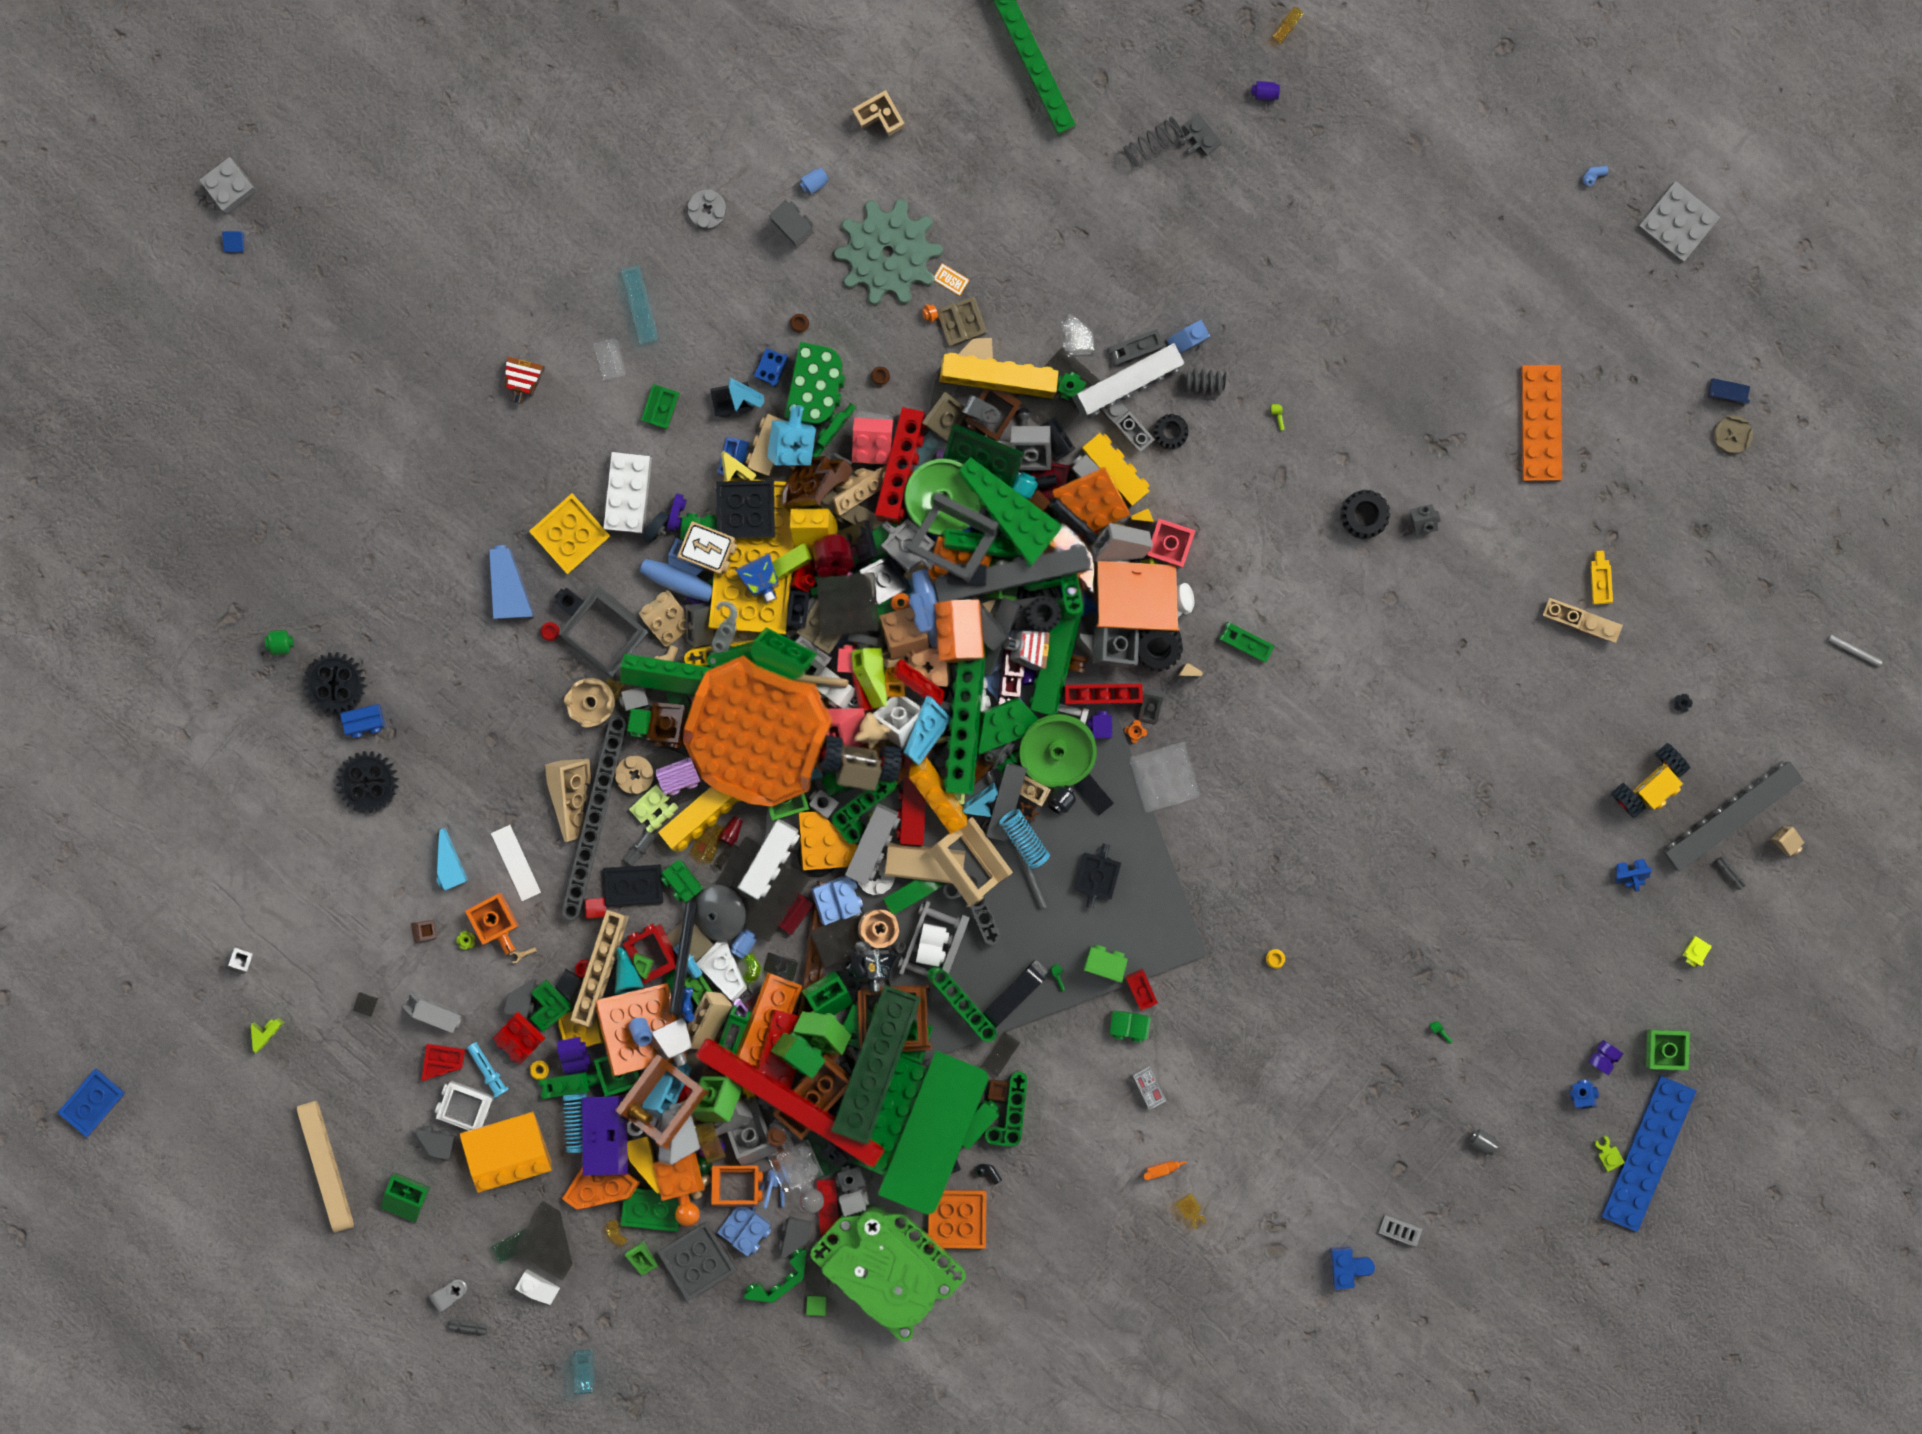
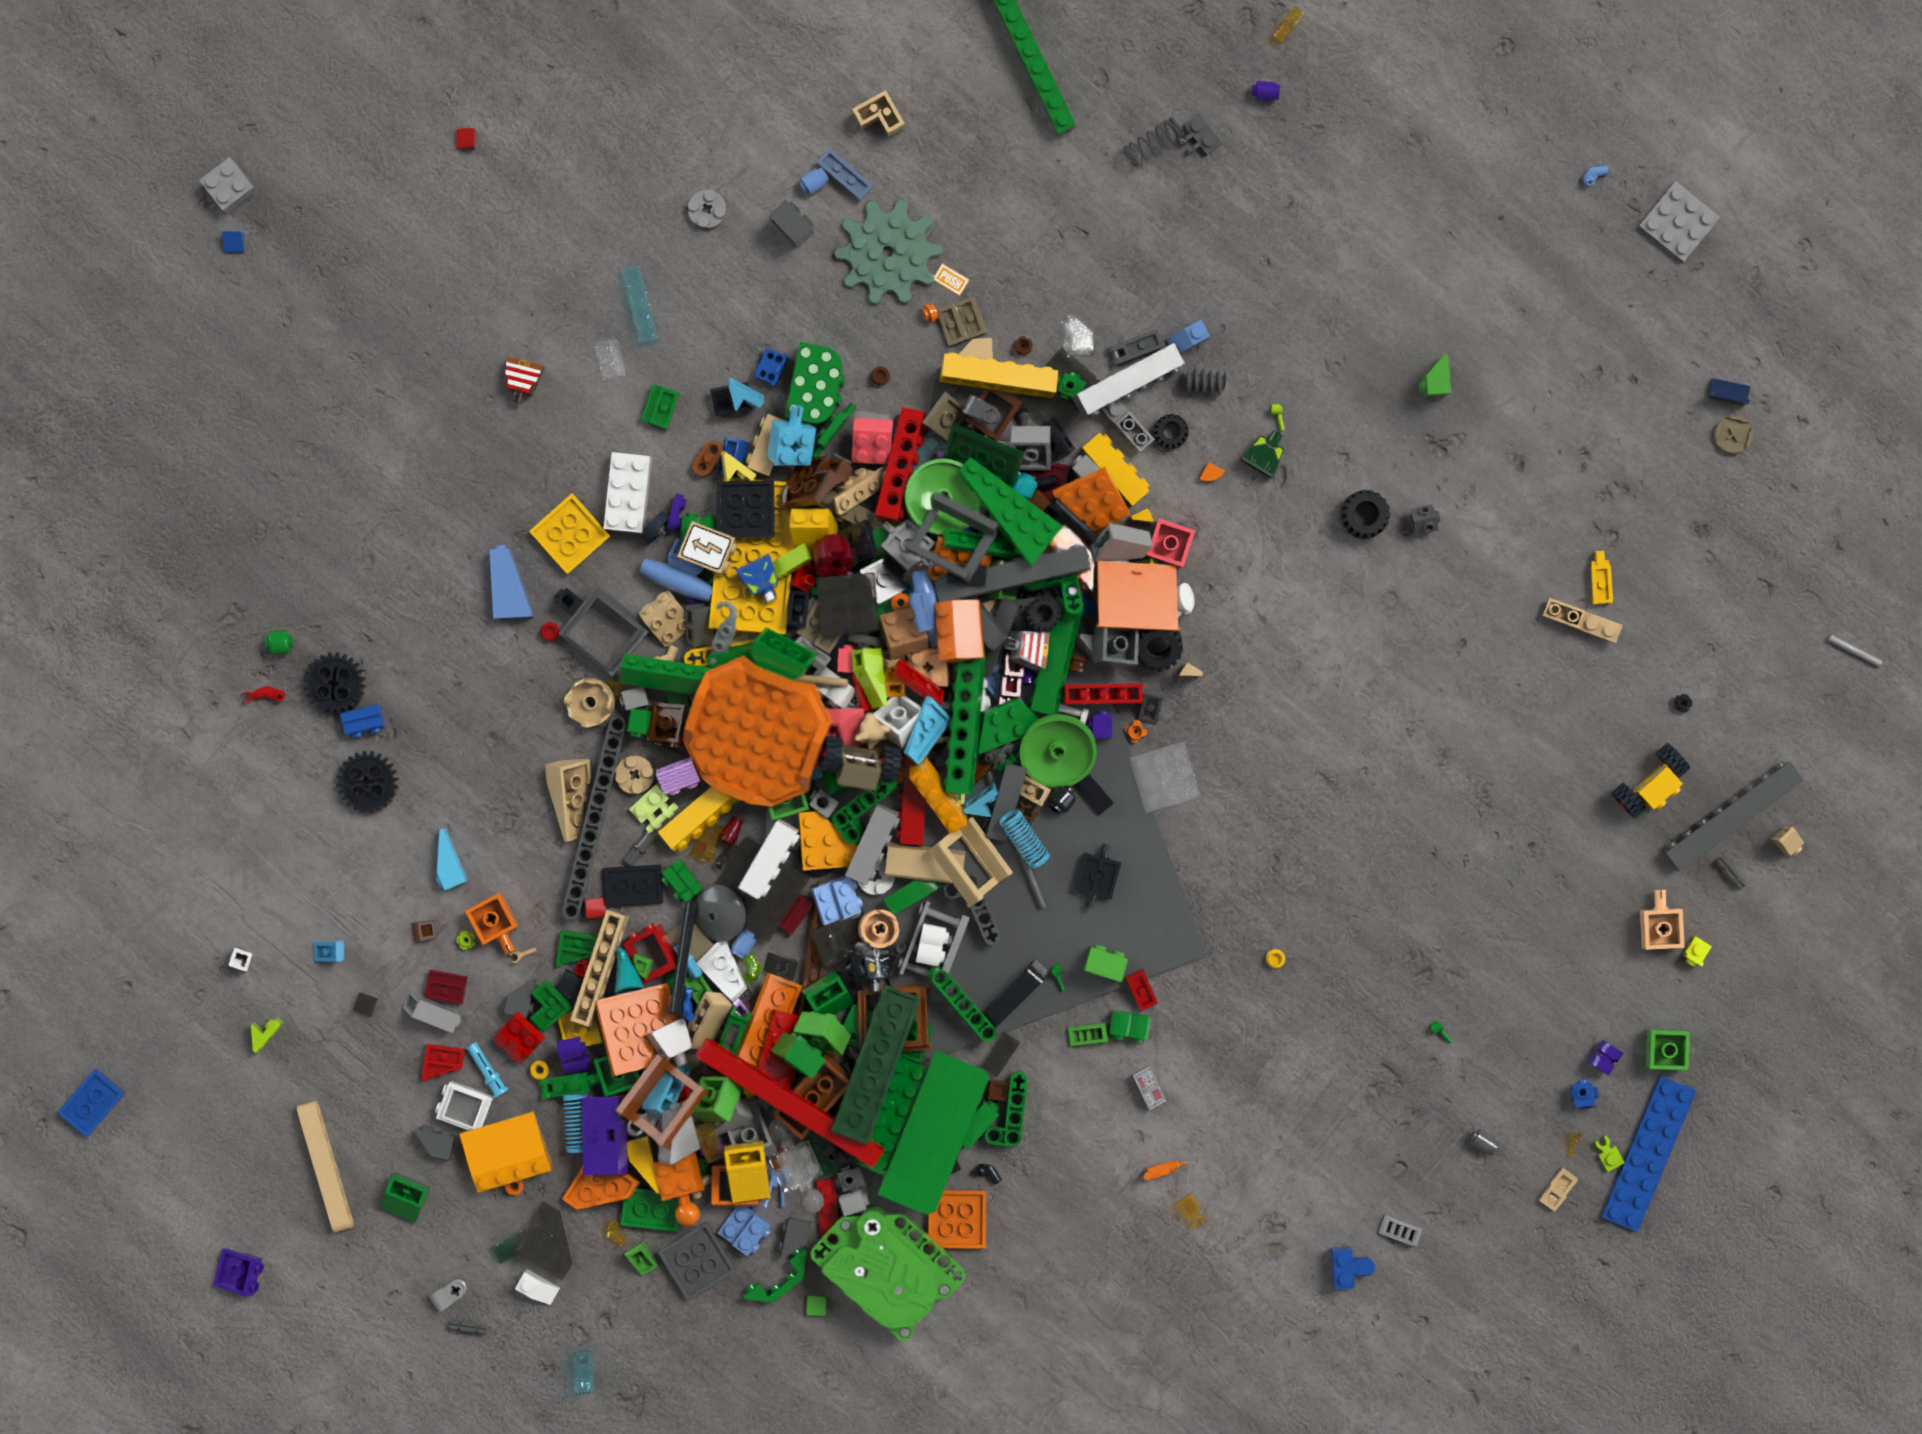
white sticker [491,825,541,901] -> none
pearl gold pin [628,1103,653,1126] -> none
medium blue brick [629,1017,652,1046] -> none
reddish brown plate [767,1128,786,1147] -> none
reddish brown plate [790,314,809,333] -> none
green plate [1218,622,1275,663] -> none
orange plate [1521,365,1562,481] -> none
blue hips [1615,859,1652,892] -> none
none -> dark purple plate [213,1248,264,1296]
none -> red arm [242,686,285,703]
none -> dark azure slope [314,941,344,962]
none -> dark red plate [425,969,468,1004]
none -> red slope [456,128,476,149]
none -> orange plate [504,1180,524,1196]
none -> green wing [556,929,598,967]
none -> dark orange plate [693,441,723,476]
none -> yellow slope [724,1141,771,1203]
none -> sand blue plate [817,148,873,201]
none -> reddish brown plate [1014,336,1033,355]
none -> bright green slope [1068,1022,1110,1047]
none -> orange tile [1199,462,1225,482]
none -> dark green torso [1240,430,1284,479]
none -> bright green slope [1419,354,1451,398]
none -> tan slope [1539,1167,1578,1212]
none -> clear yellow hand [1568,1131,1581,1158]
none -> light nougat brick [1640,890,1684,950]

